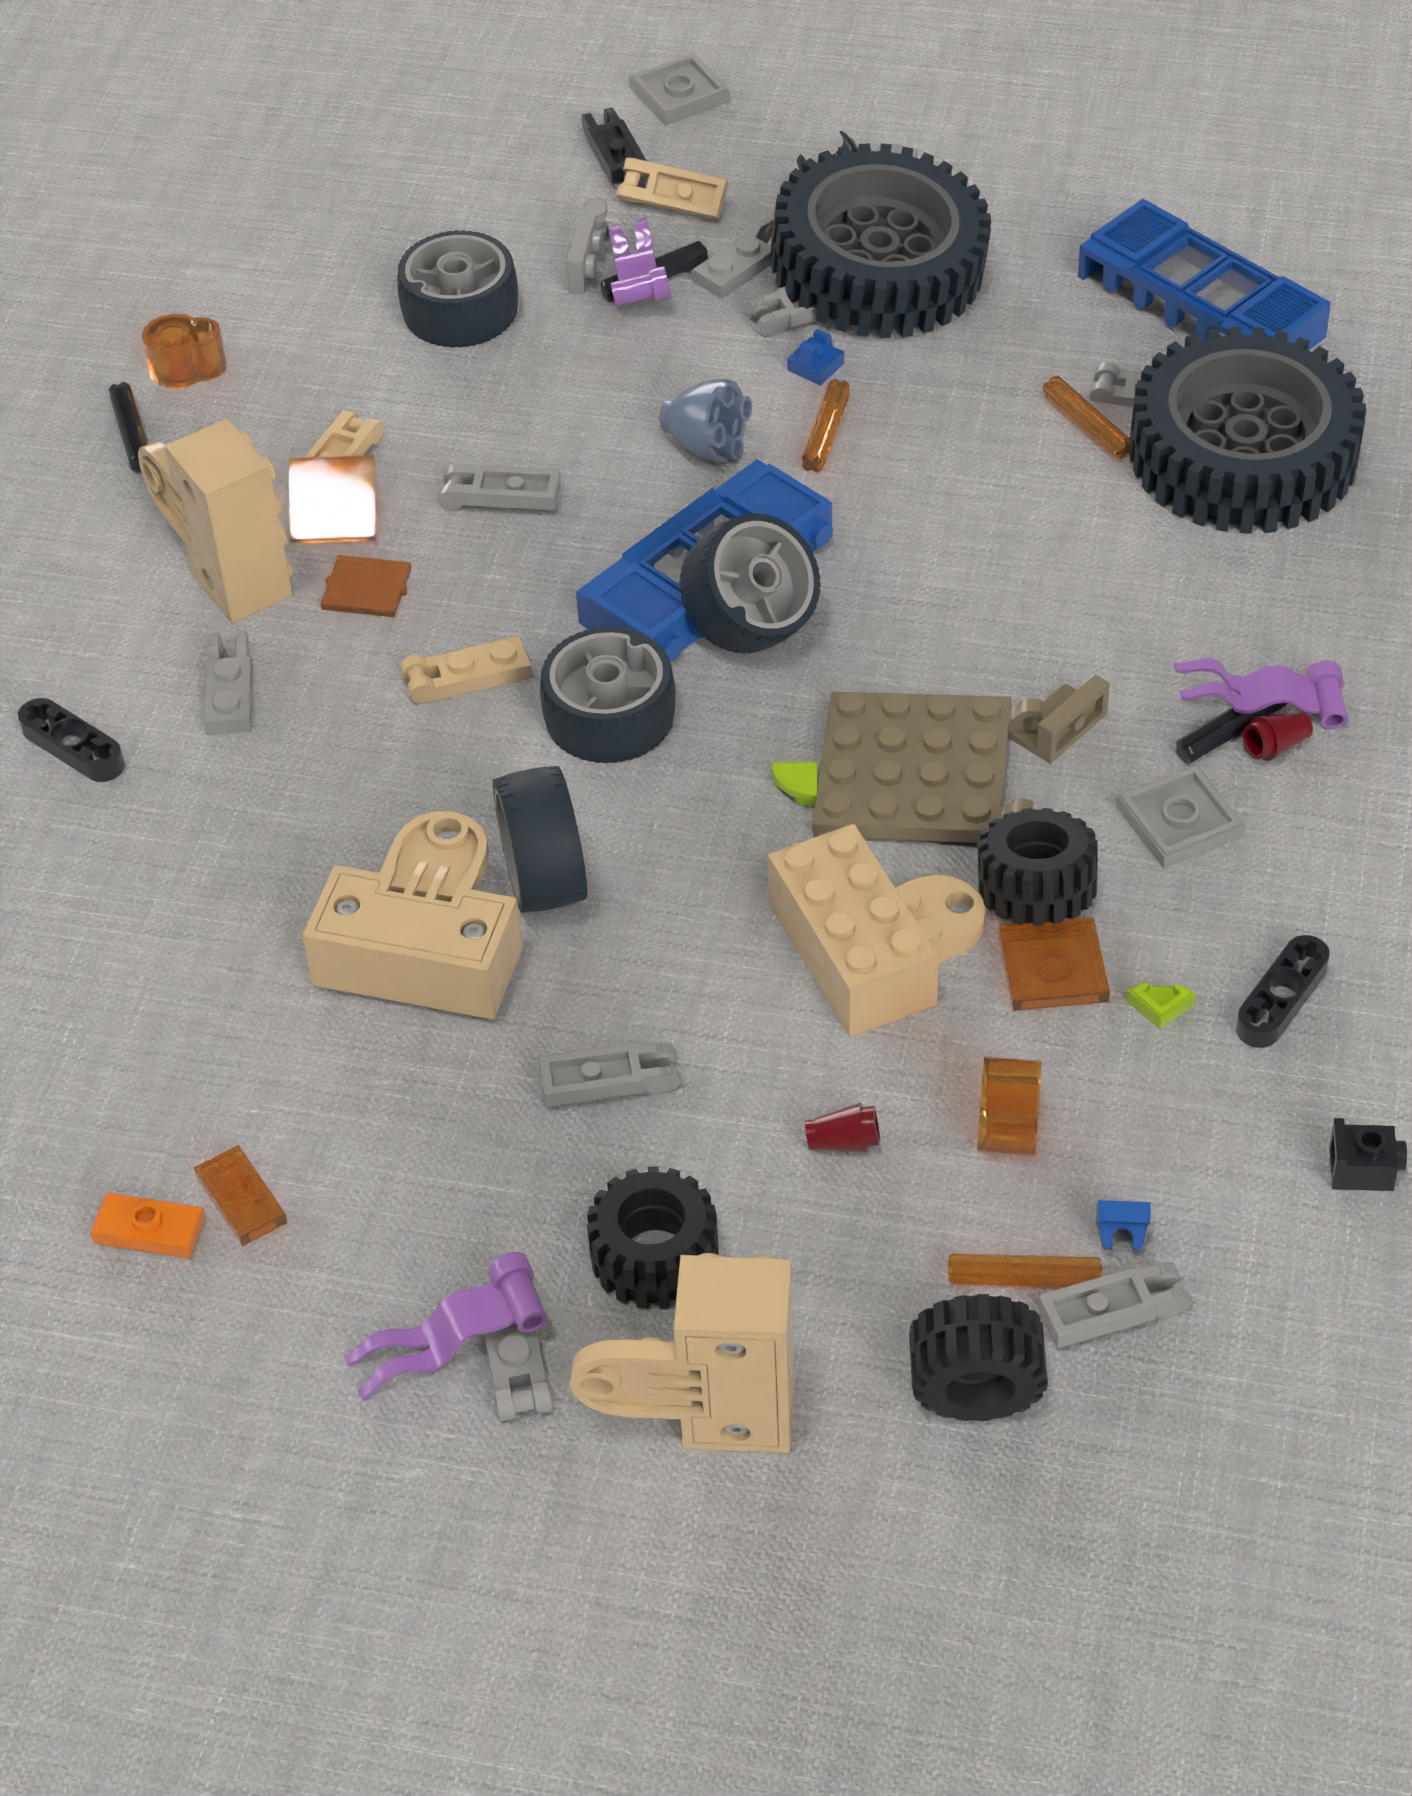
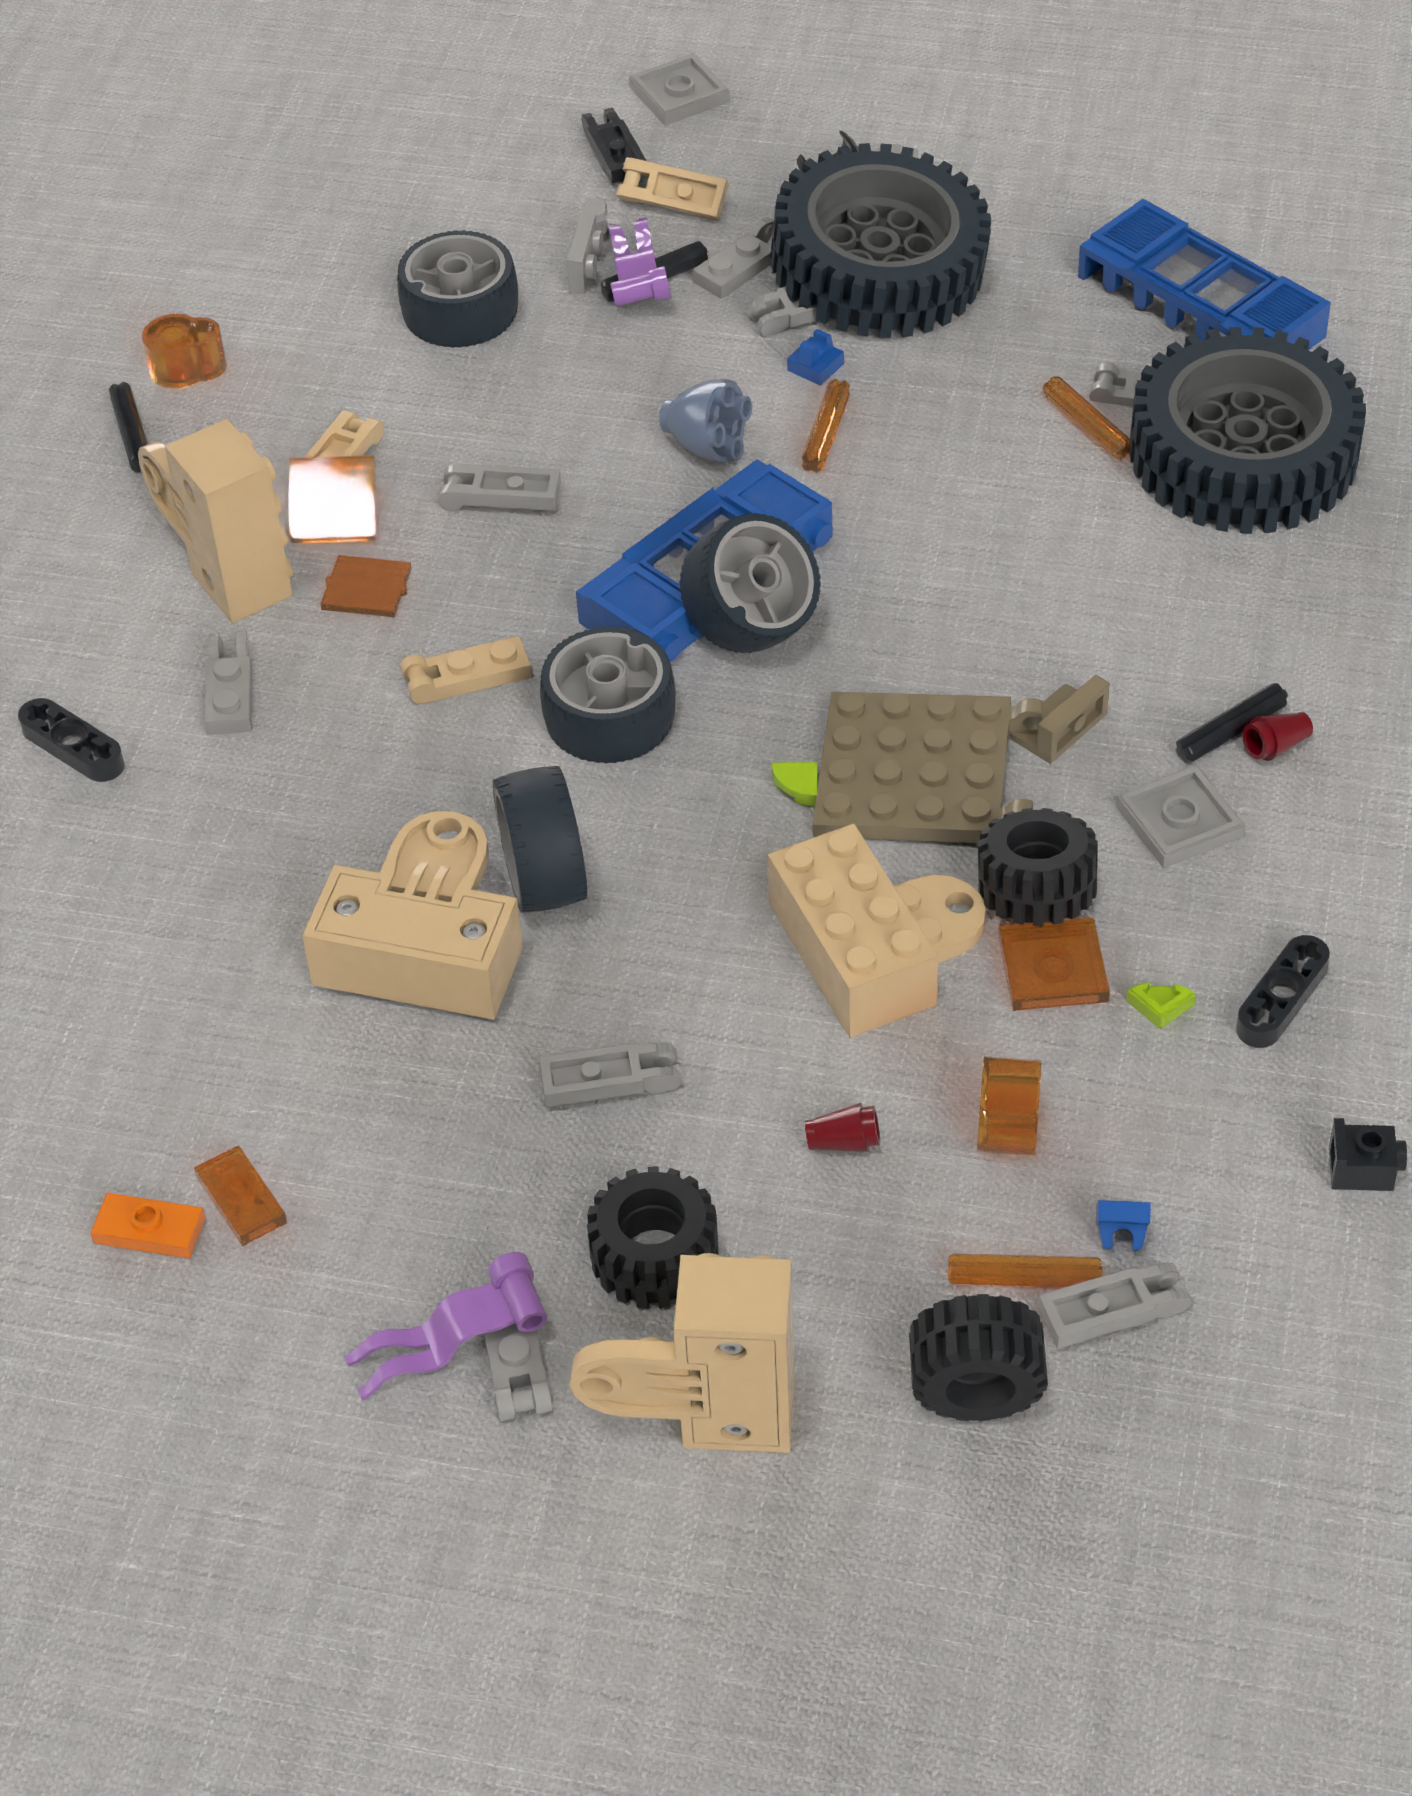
medium lavender flag [1174,658,1348,729] -> none

